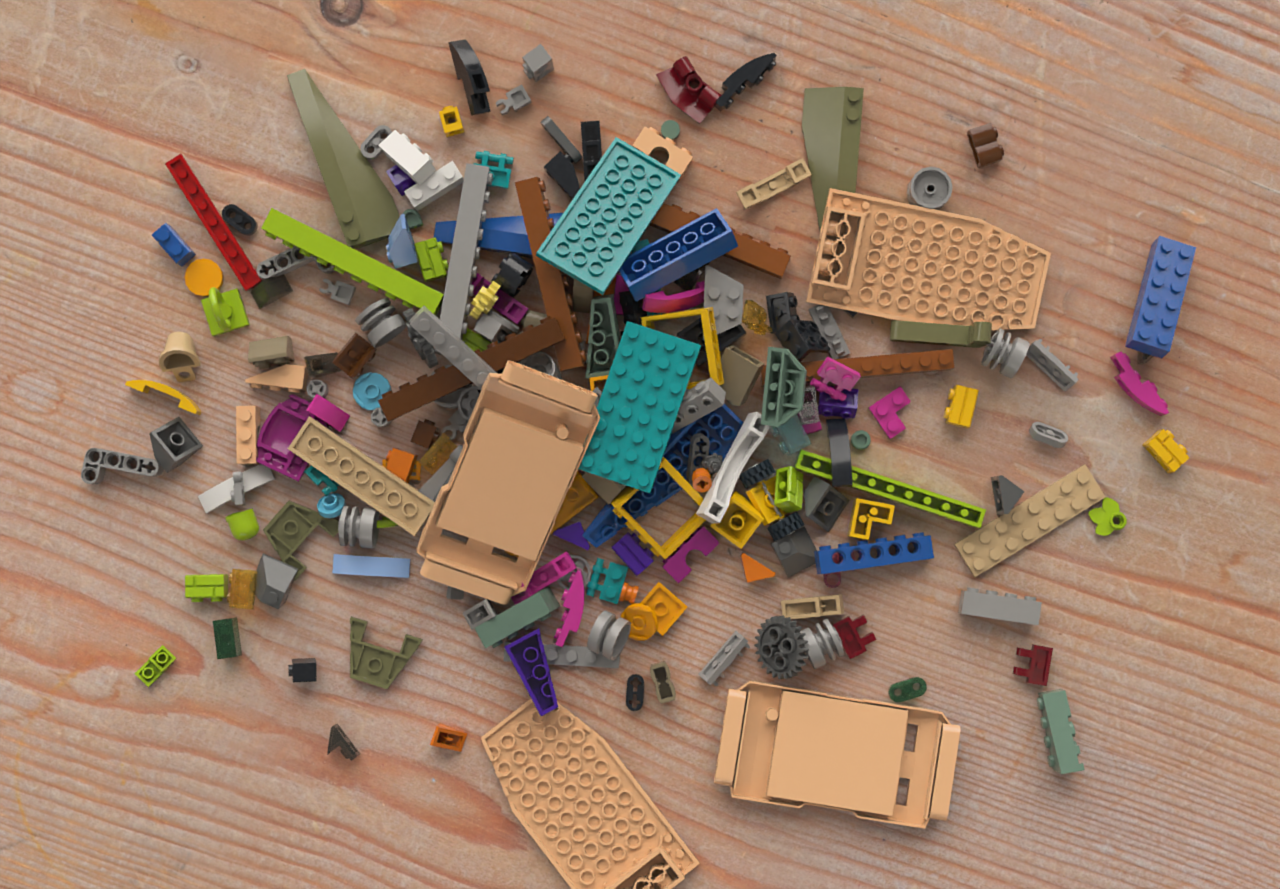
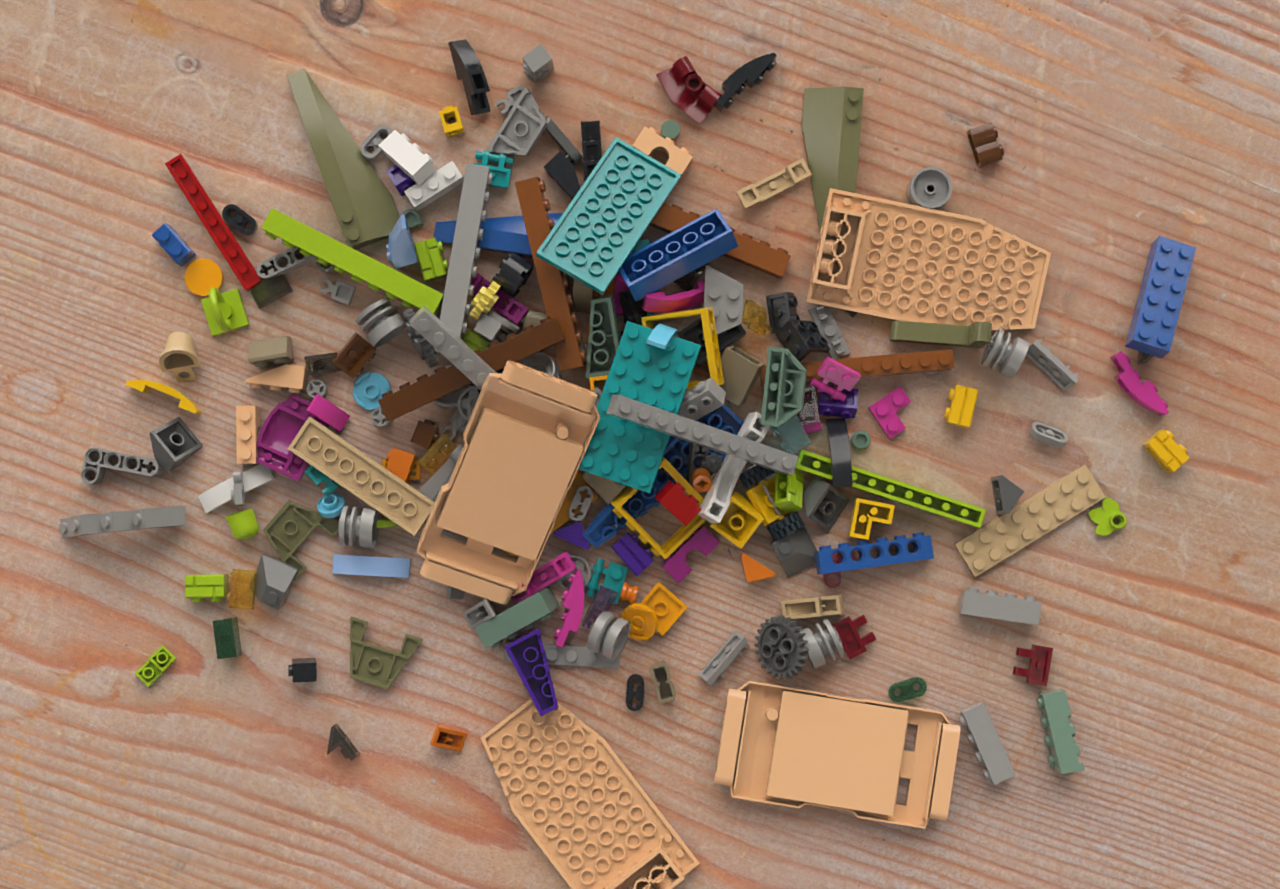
none -> light grey arch [59,506,186,538]
none -> light grey wing [487,87,548,156]
none -> light grey beam [568,486,593,522]
none -> clear purple bracket [582,585,618,629]
none -> light grey brick [607,395,799,475]
none -> medium azure slope [646,323,677,349]
none -> red brick [654,480,702,526]
none -> light grey brick [959,702,1016,785]

